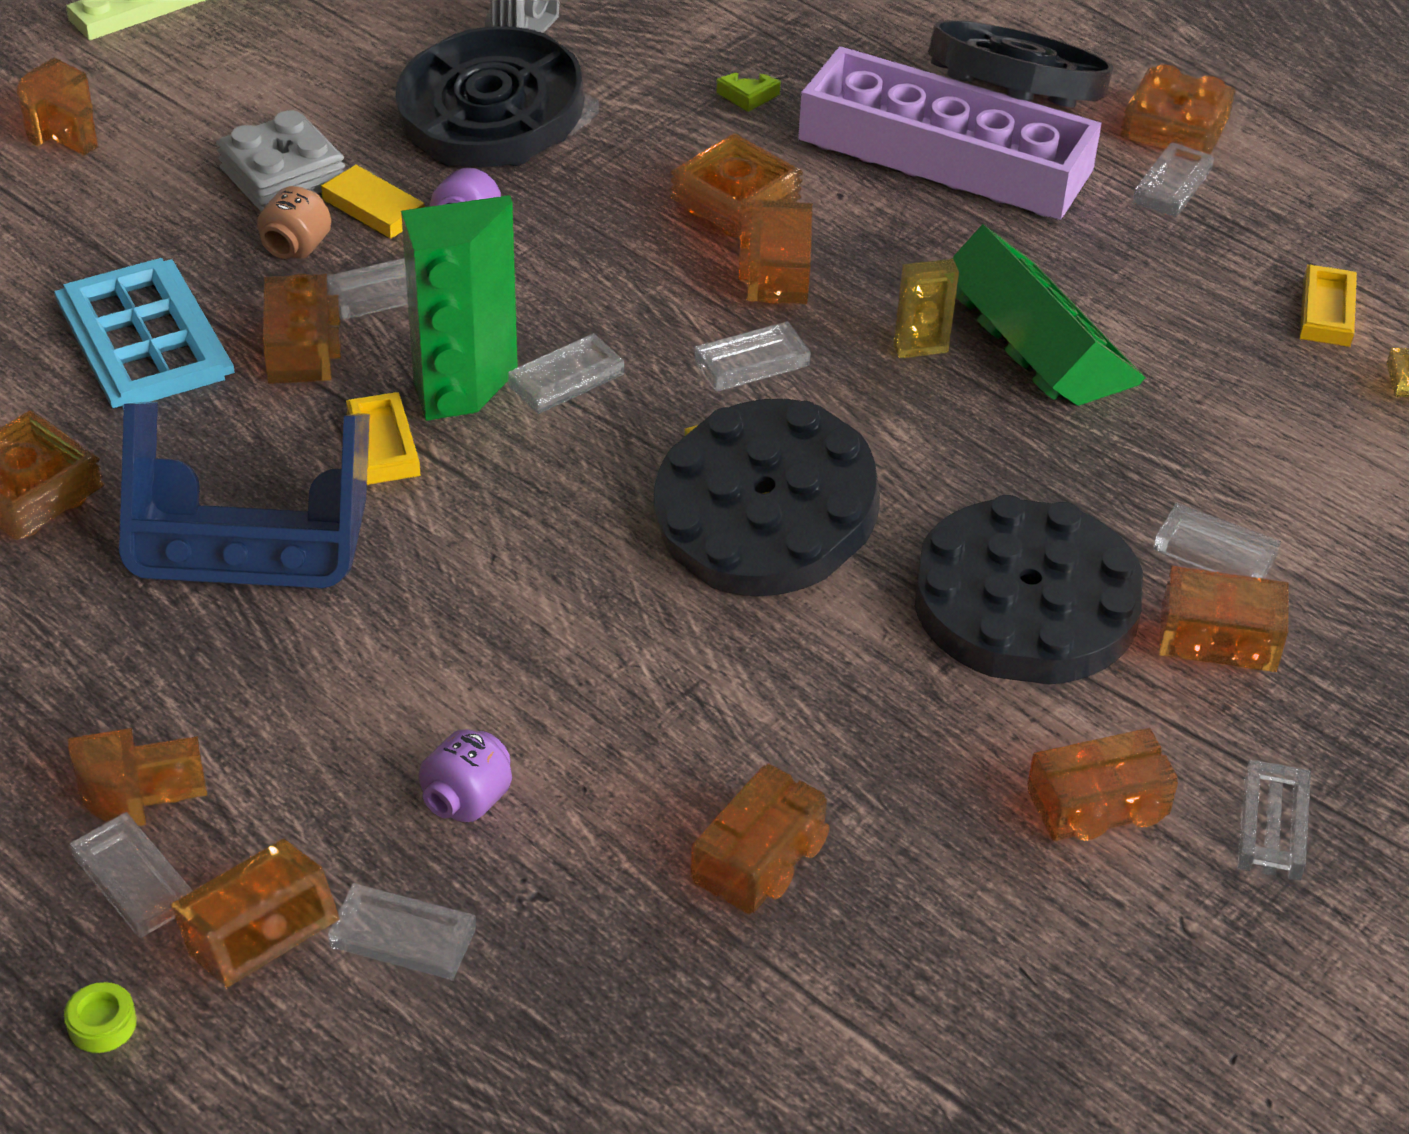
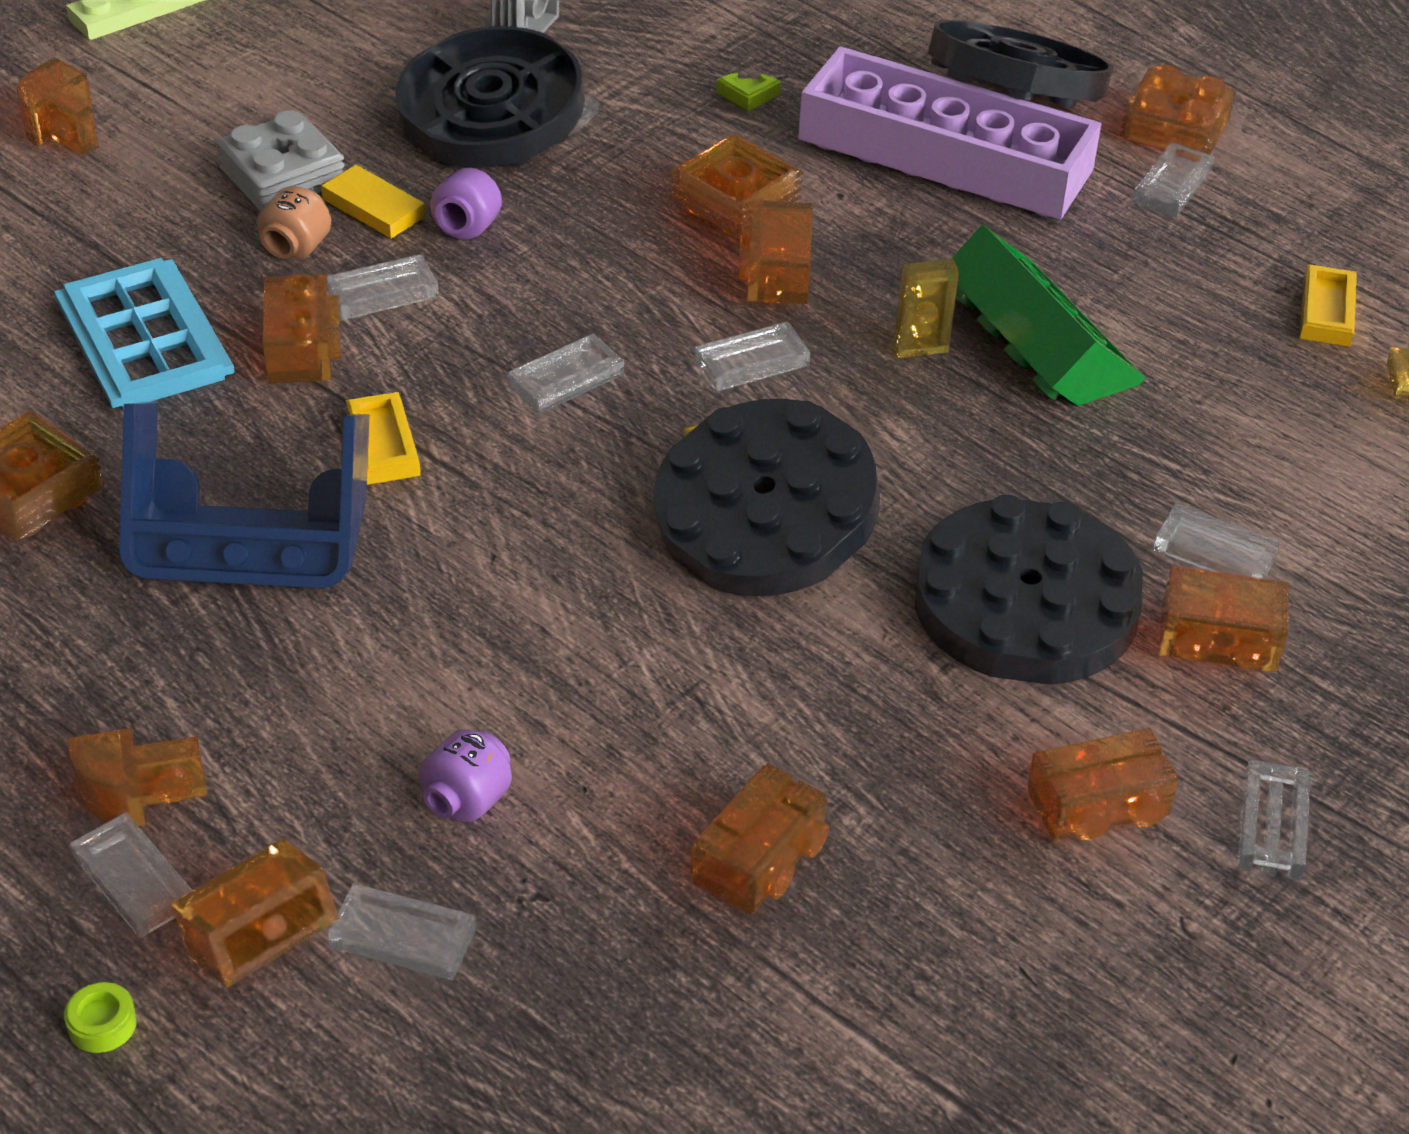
green slope [401,195,518,421] -> none

